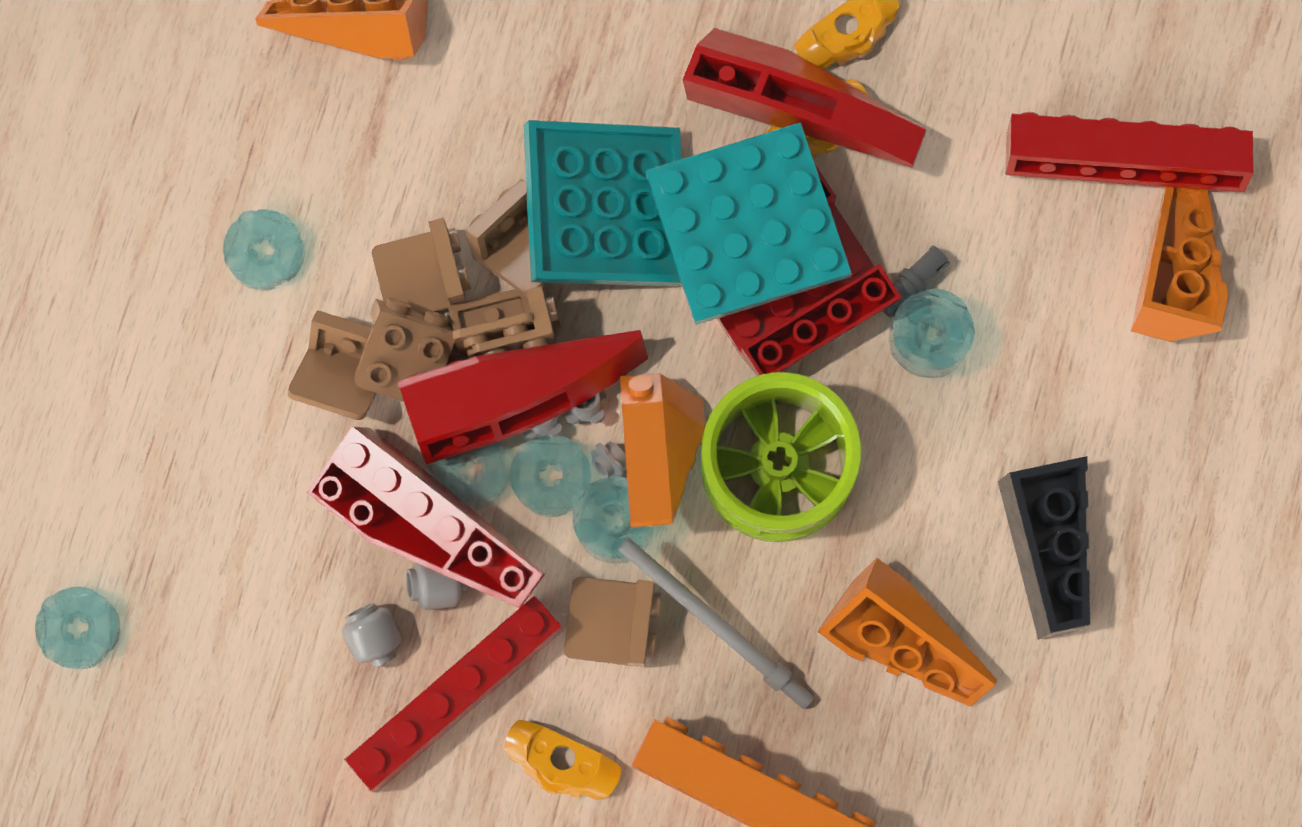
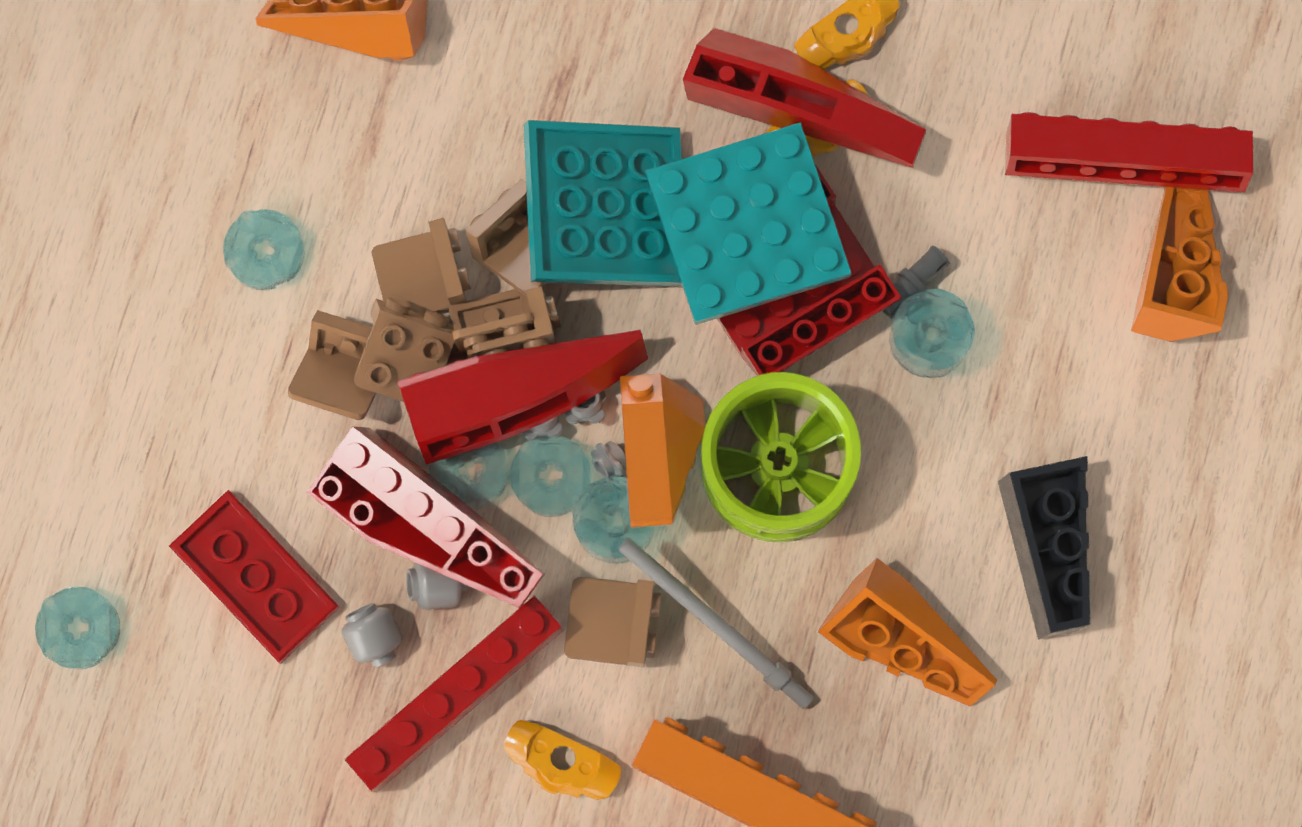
none -> red tile [169,490,340,664]

